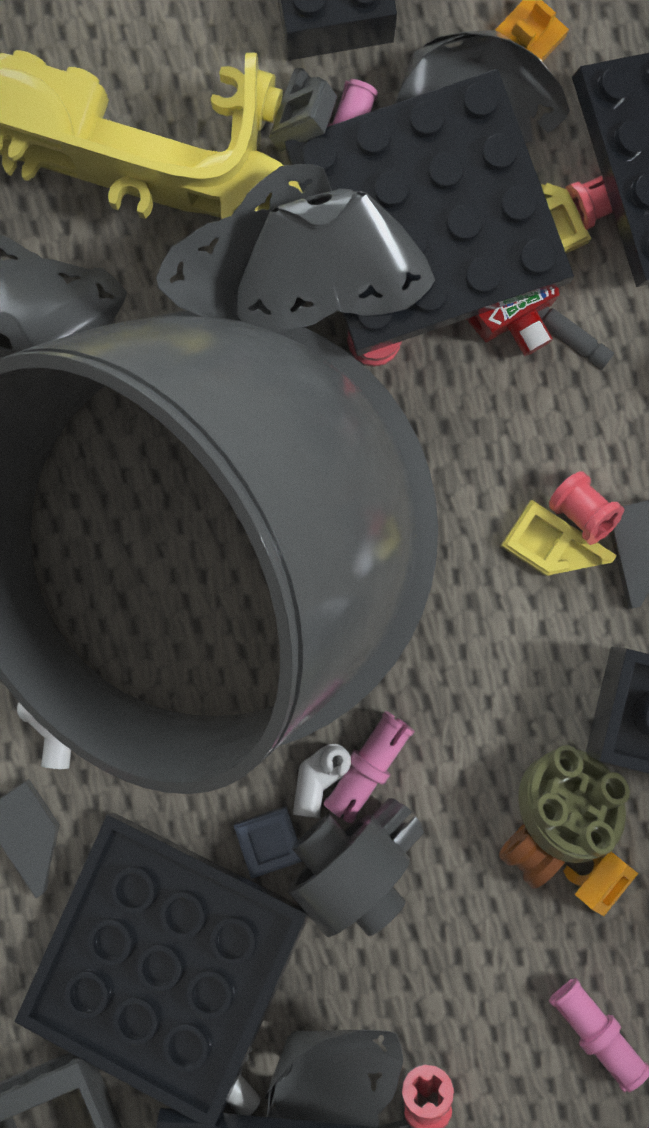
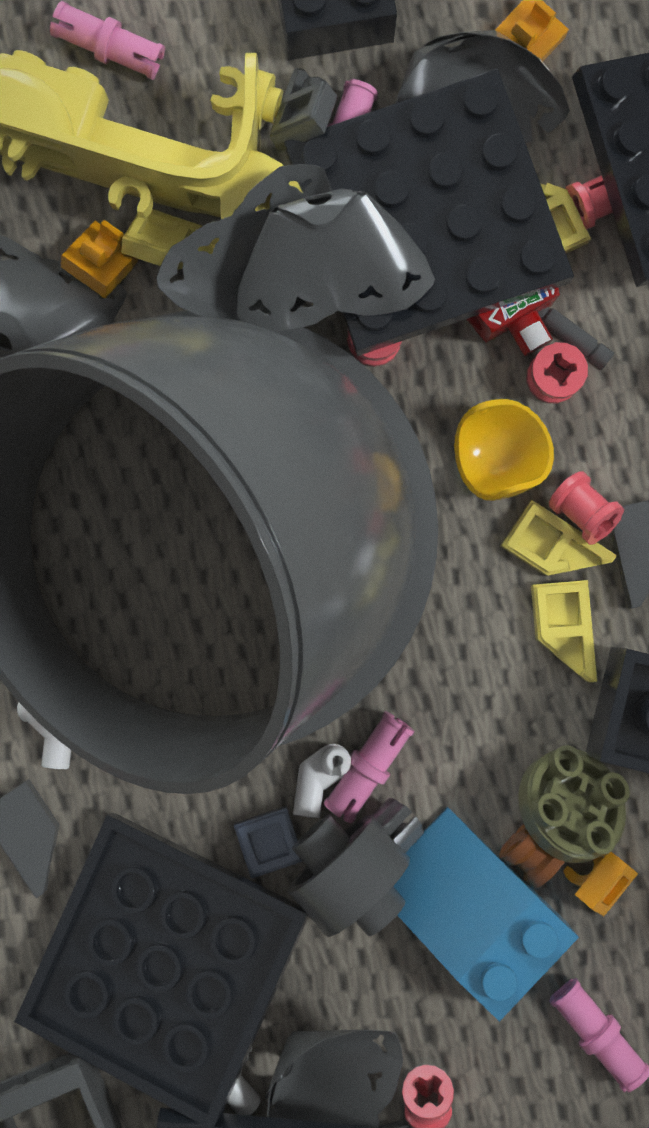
none -> bright pink pin [50,1,165,80]
none -> light orange tile [61,220,138,298]
none -> light yellow tile [121,209,219,270]
none -> dark azure slope [393,807,579,1022]
none -> yellow helmet [454,399,554,501]
none -> coral wheel [526,342,588,404]
none -> light yellow tile [531,580,597,682]

